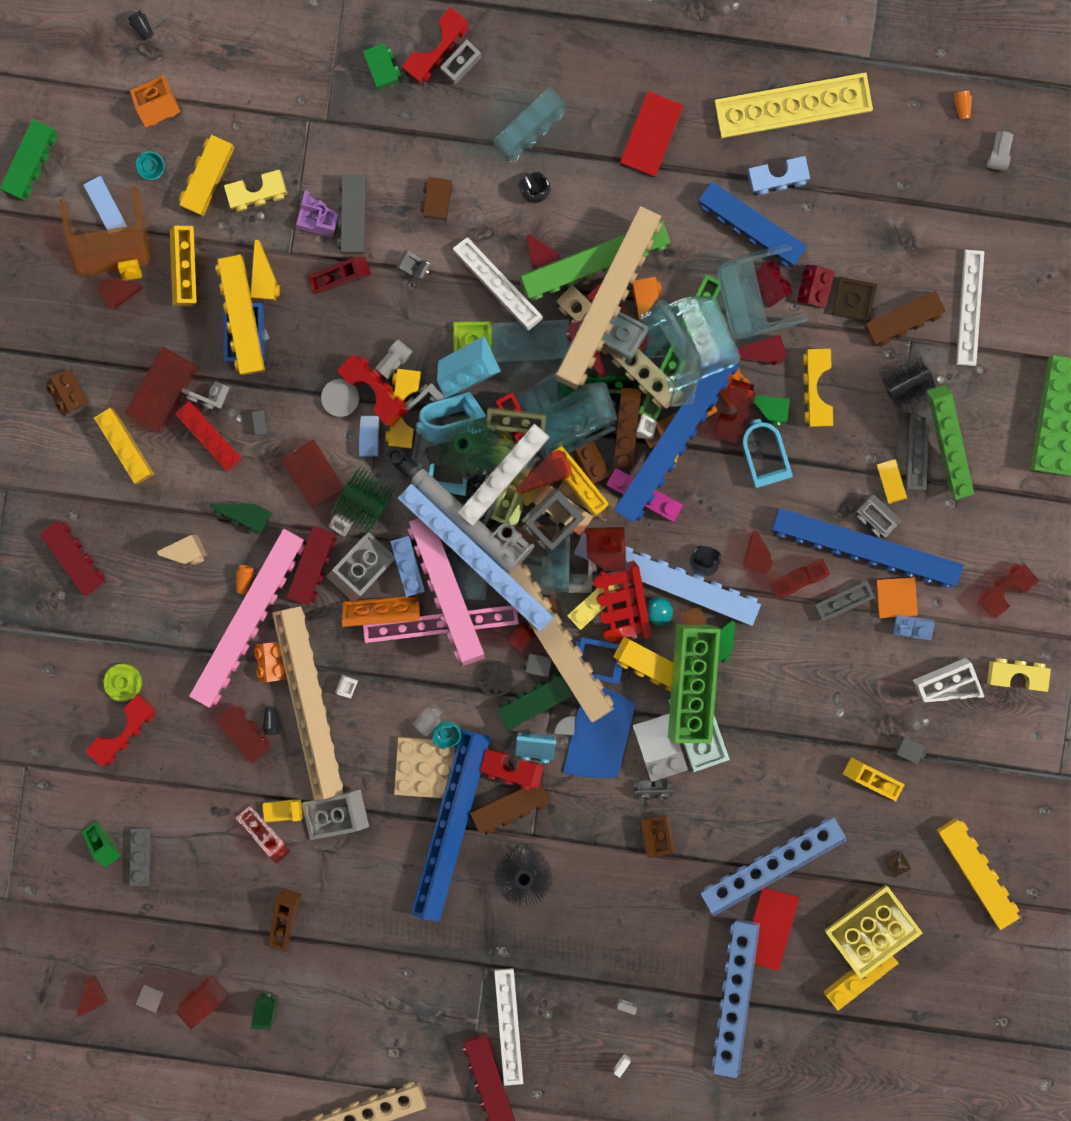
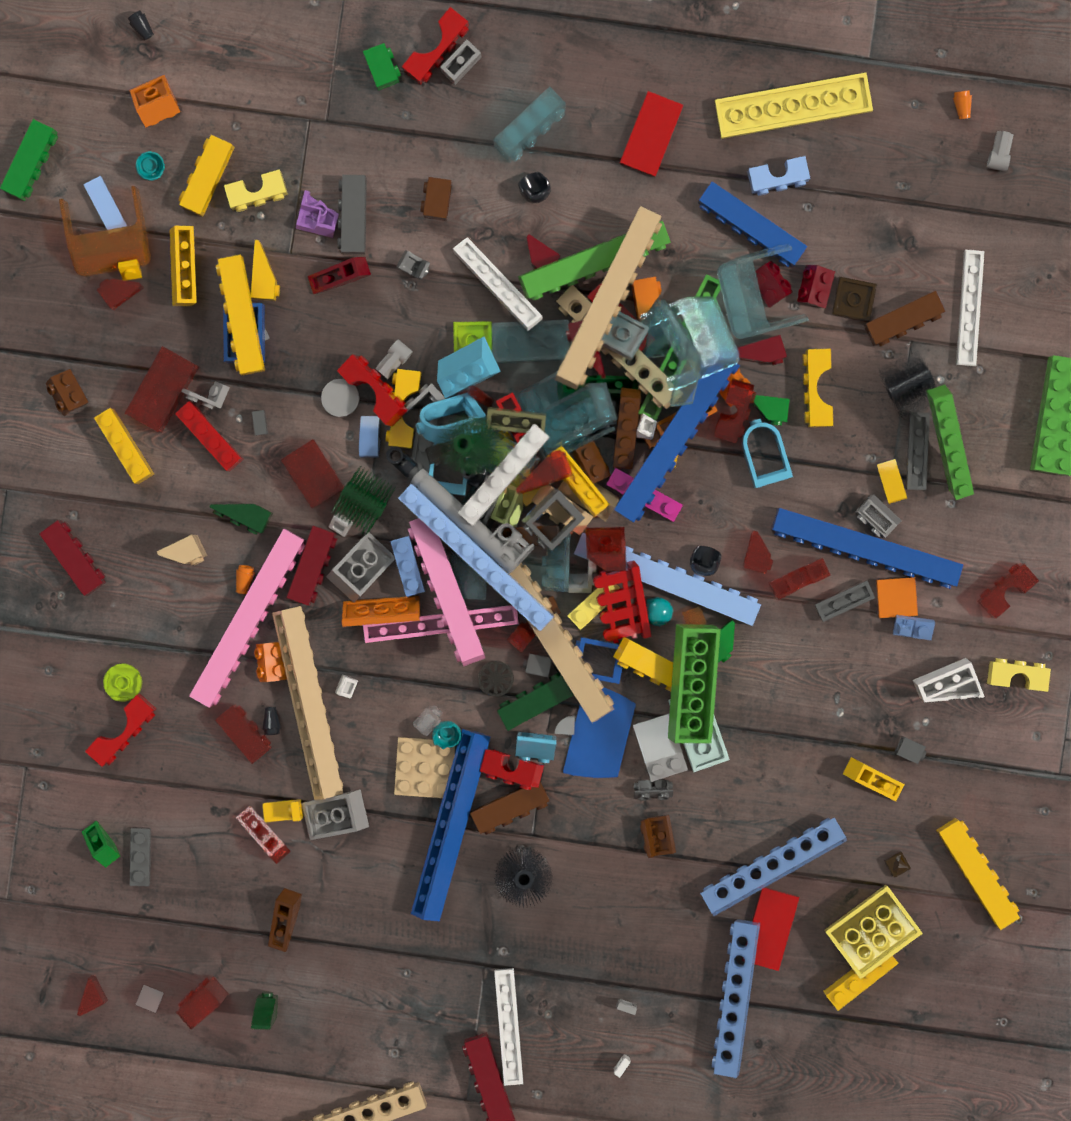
none -> clear red axle [467,385,494,407]

